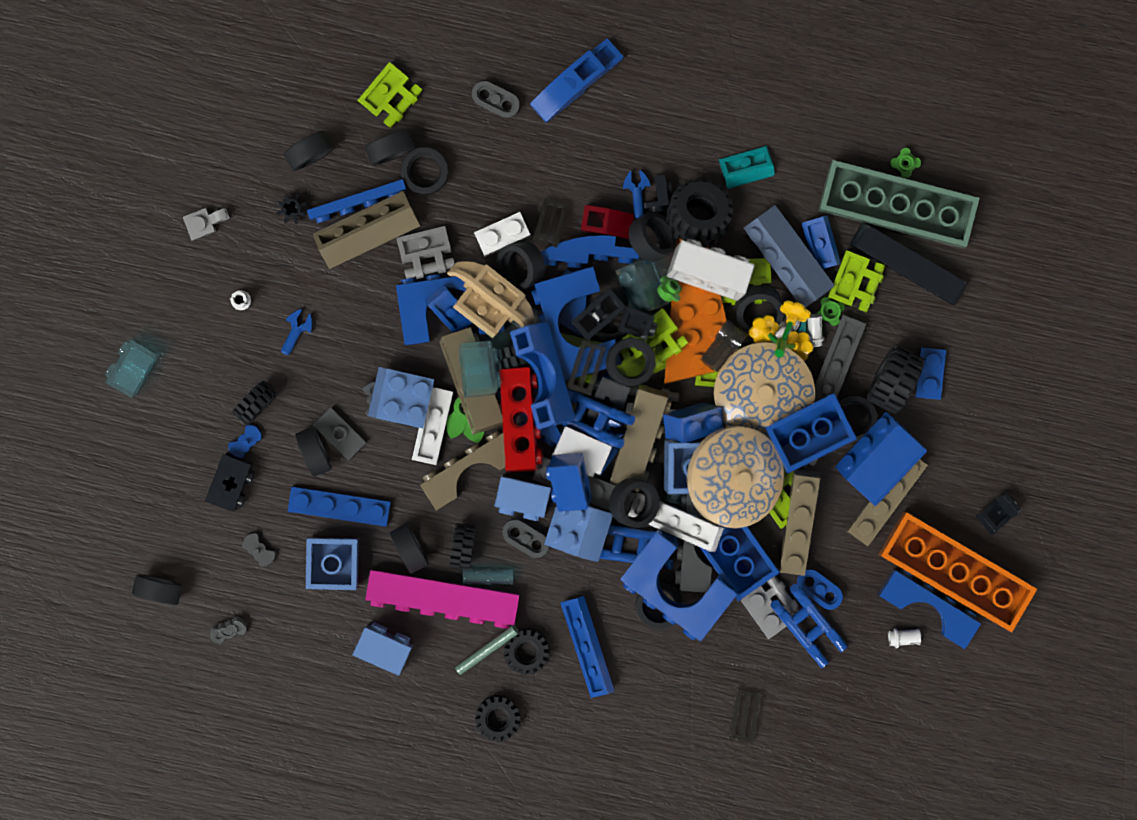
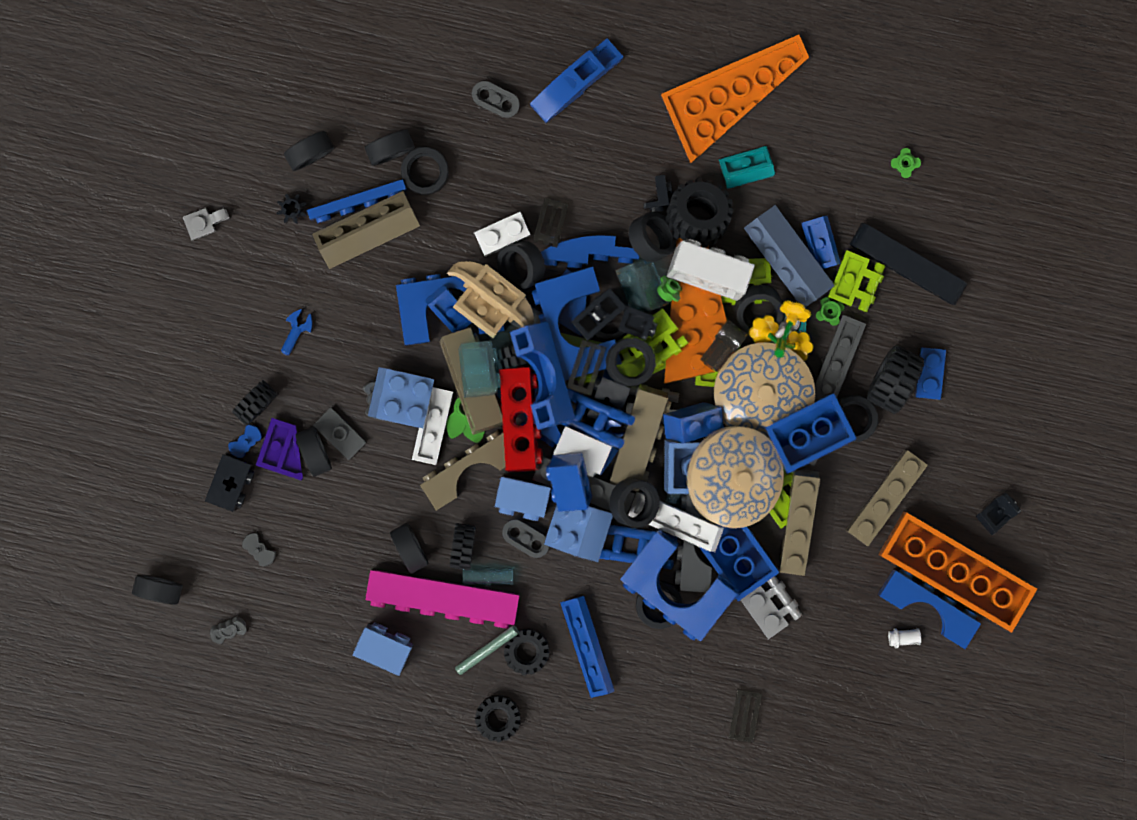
clear light blue brick [105,339,160,398] -> none
white pin [230,290,251,310] -> none
blue plate [287,487,391,527] -> none
medium blue brick [306,537,359,590] -> none
lime plate [357,62,422,128] -> none
light grey plate [396,226,454,279] -> none
dark red slope [581,205,634,239] -> none
blue bar [623,170,651,218] -> none
blue piece [771,584,848,669] -> none
blue plate [797,569,843,610] -> none
white pin [807,314,825,347] -> none
sand green brick [818,160,979,248] -> none
blue slope [835,412,927,506] -> none
none -> dark purple wing [255,417,303,481]
none -> orange wing [661,35,809,164]

